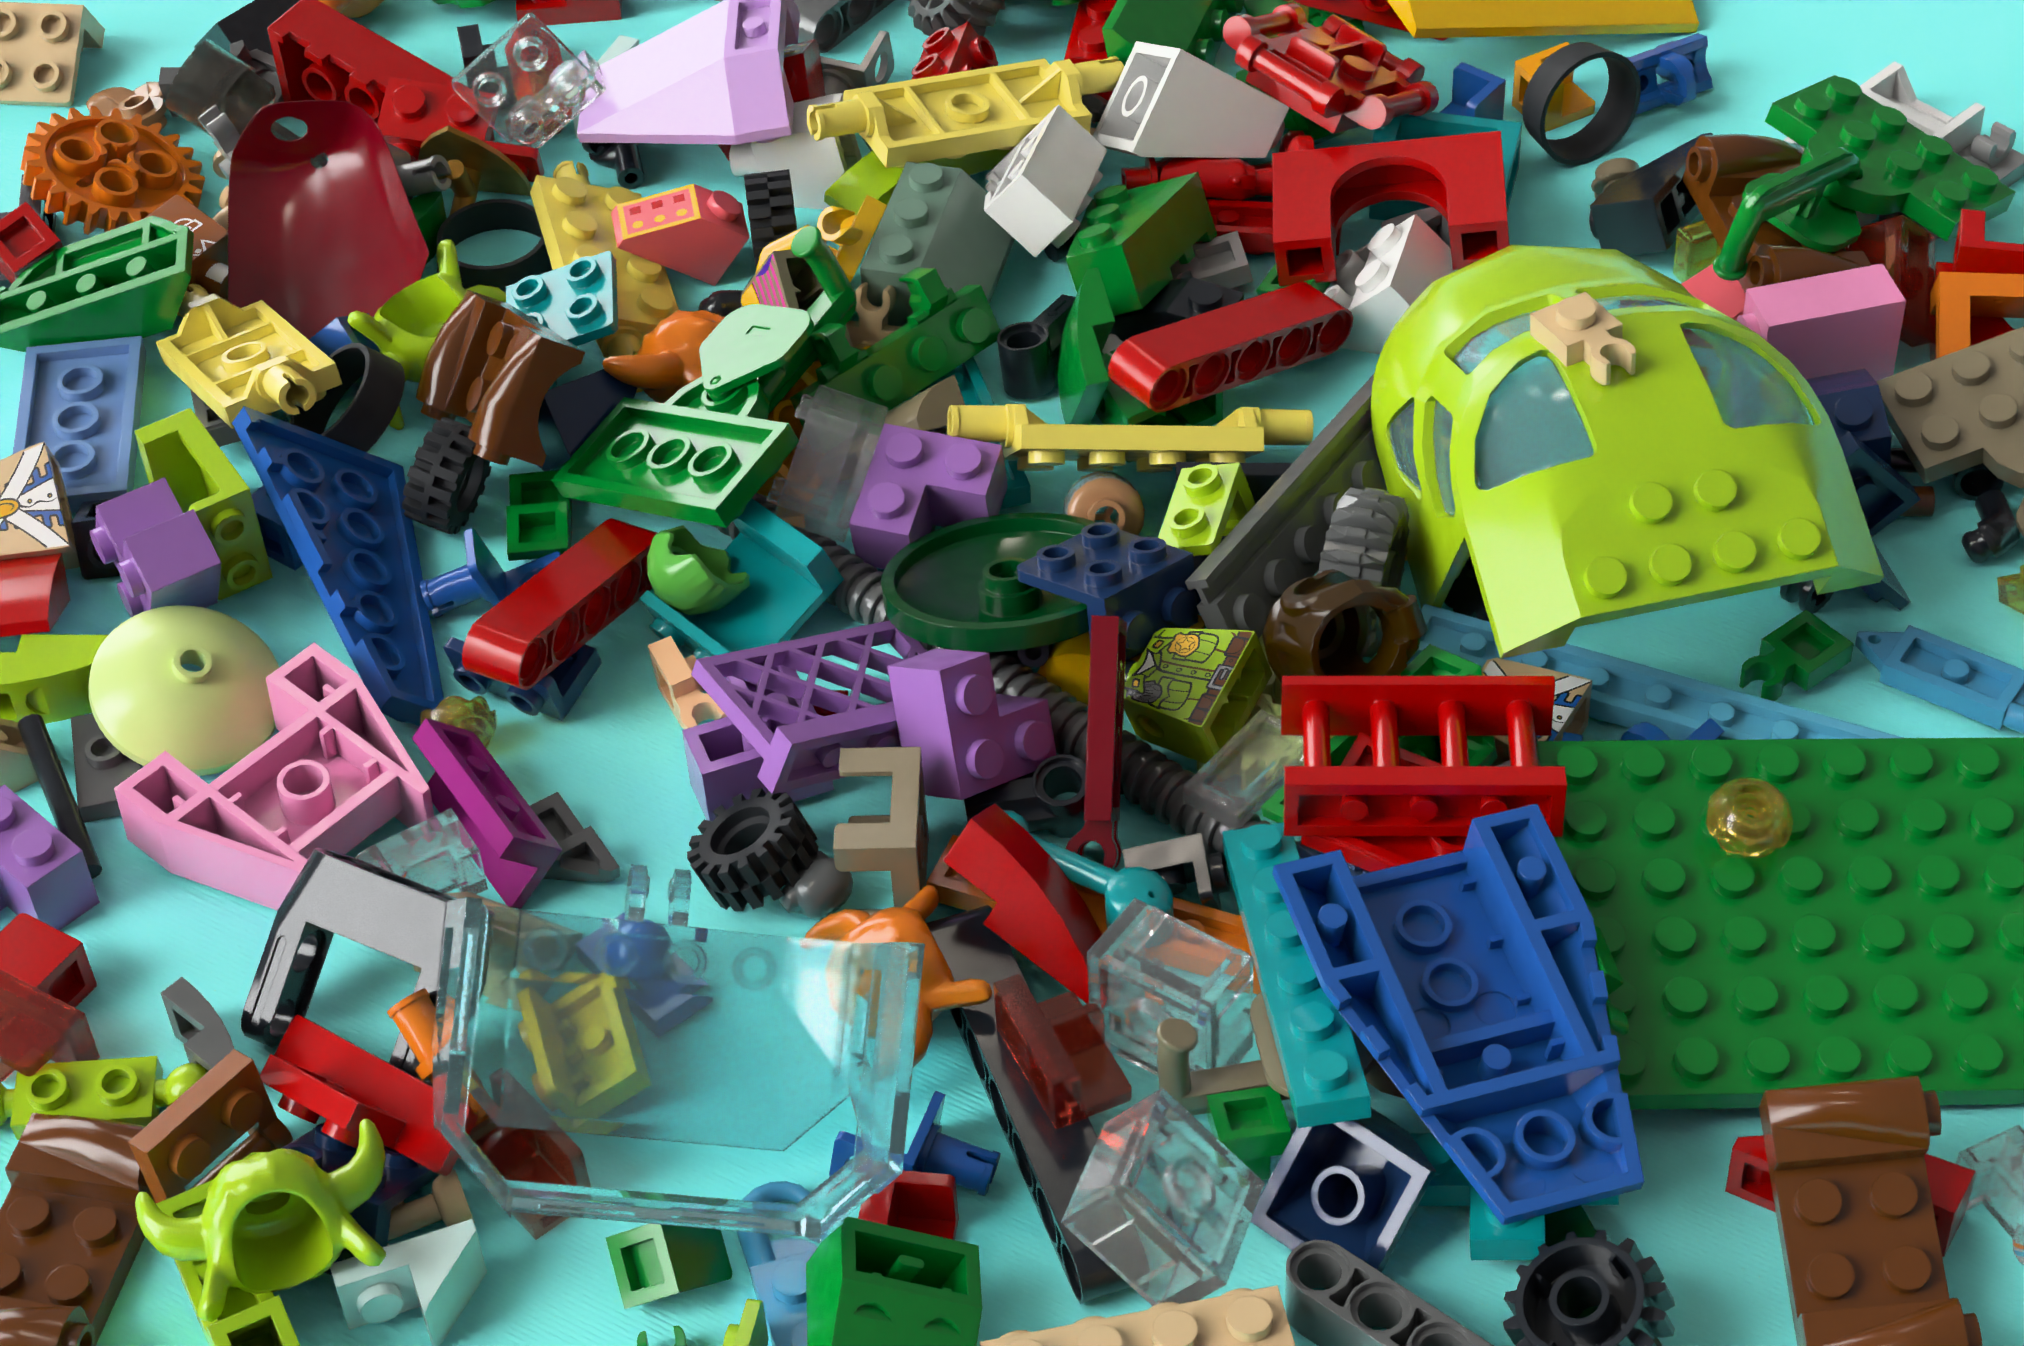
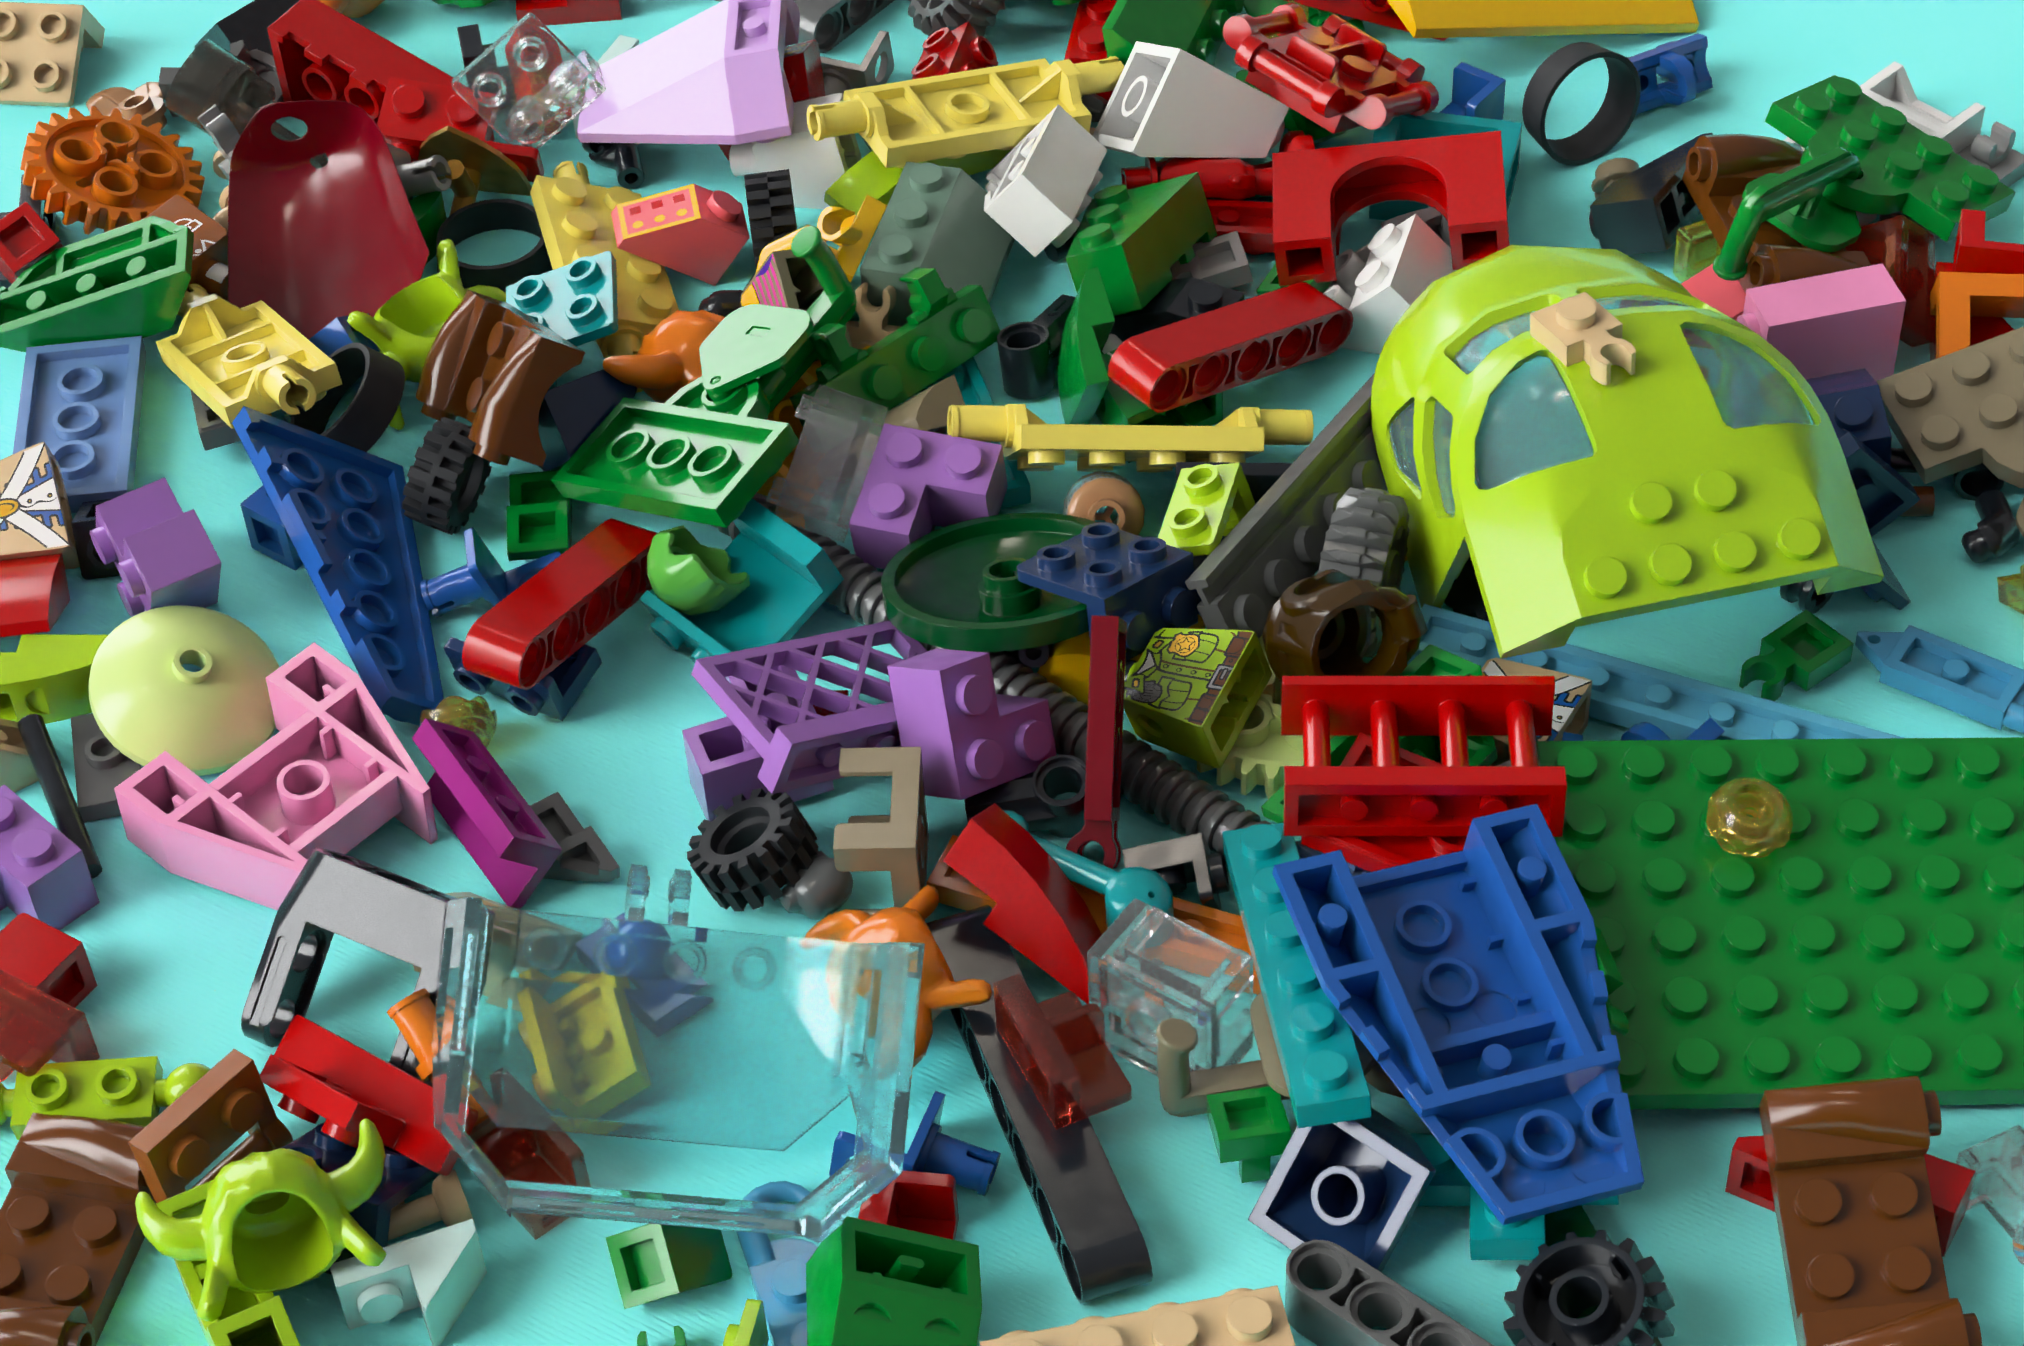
lime panel [134,408,273,600] -> none
dark grey slope [161,977,234,1071] -> none
clear leg [355,808,488,894] -> none
light nougat plate [647,636,727,730] -> none
clear container [1061,1087,1265,1306] -> none
clear tile [1183,710,1304,830] -> none
light orange panel [1512,42,1595,132] -> none

